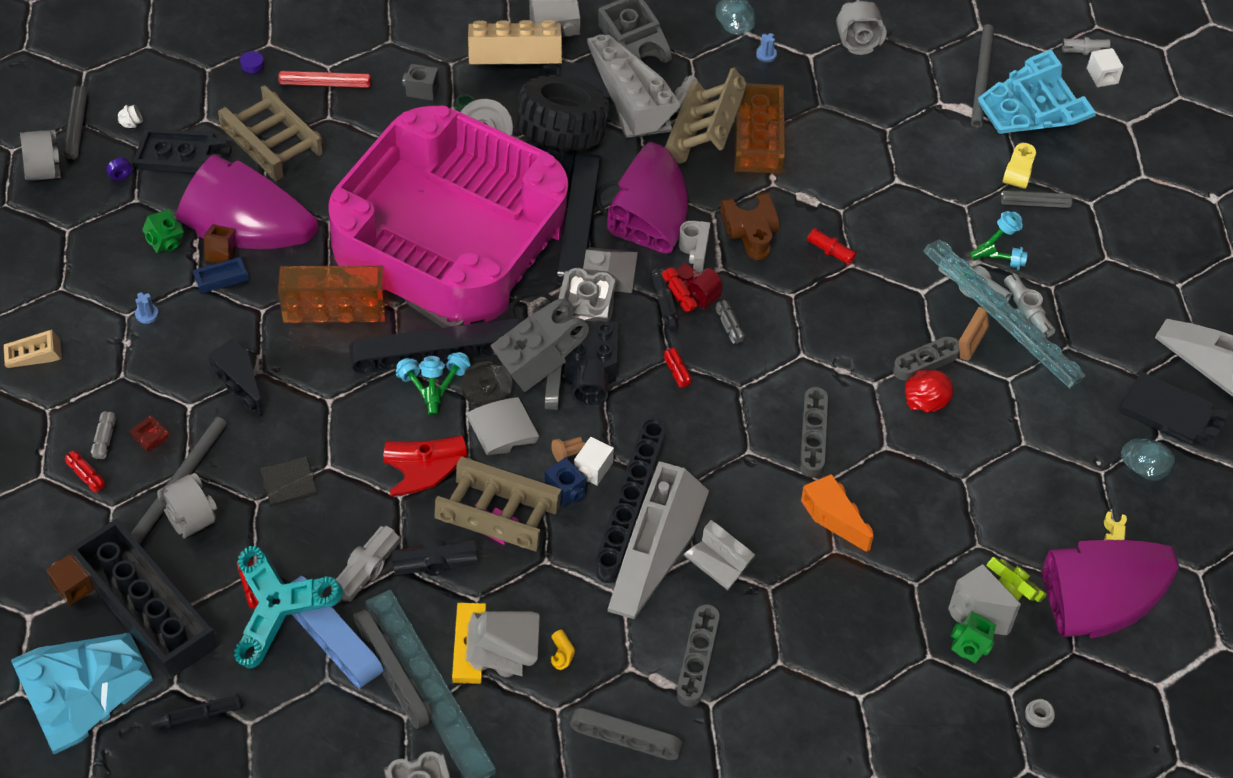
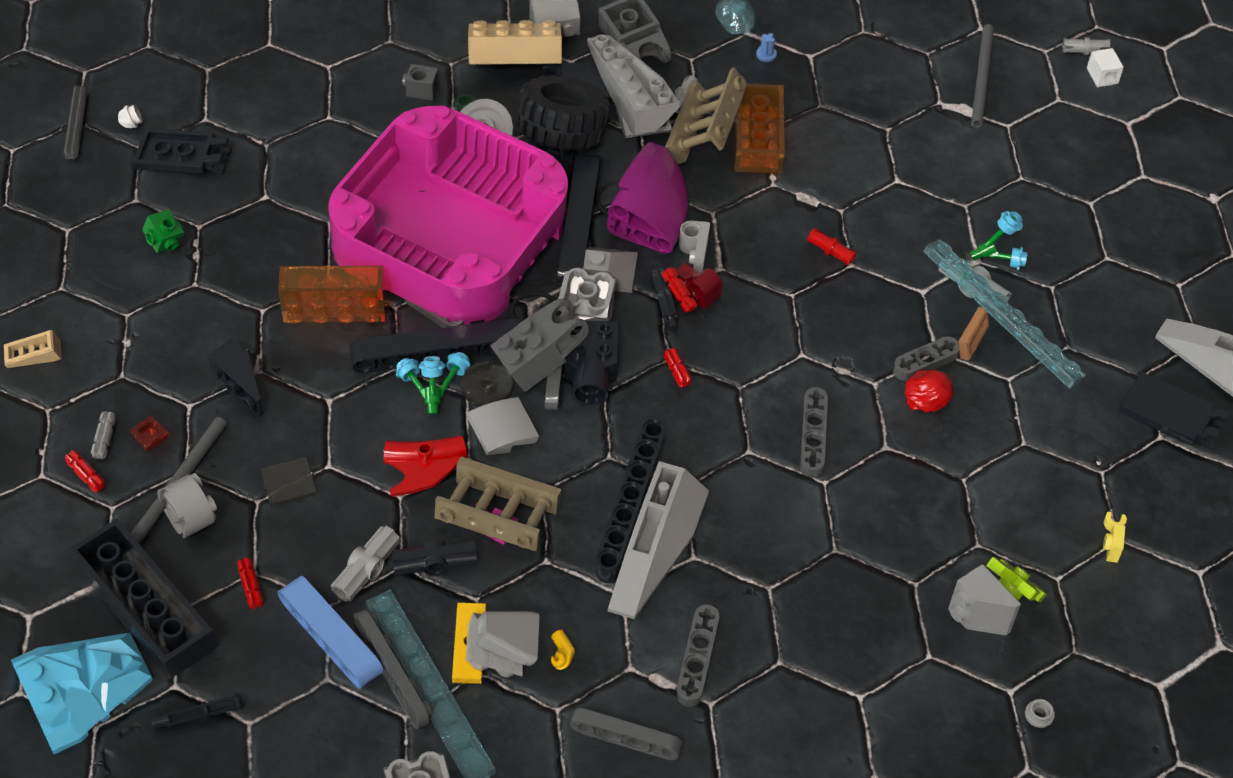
light grey brick [20,130,60,181] -> none
reddish brown brick [46,554,94,606] -> none
dark purple tile [106,157,132,181] -> none
medium blue piece [135,292,159,324] -> none
magenta panel [176,154,319,249] -> none
dark blue tile [193,257,249,294] -> none
reddish brown brick [204,224,236,263] -> none
dark tan fence [218,85,323,181] -> none
teal piece [234,546,343,668] -> none
dark purple tile [240,51,264,73] -> none
axle [279,71,371,88] -> none
dark blue brick [545,457,586,507] -> none
medium nougat piece [551,436,585,462] -> none
white brick [574,437,614,485] -> none
light grey piece [683,520,755,591] -> none
dark grey axle [716,300,745,344] -> none
reddish brown piece [720,193,779,260] -> none
orange slope [801,474,874,552] -> none
light grey brick [836,1,886,55] -> none
green brick [950,611,996,663] -> none
medium azure wedge [978,50,1096,134] -> none
dark grey axle [1000,190,1073,208] -> none
light yellow piece [1002,143,1036,189] -> none
light grey pin [1004,274,1055,339] -> none
magenta panel [1042,540,1179,638] -> none
clear light blue hat [1121,438,1175,481] -> none

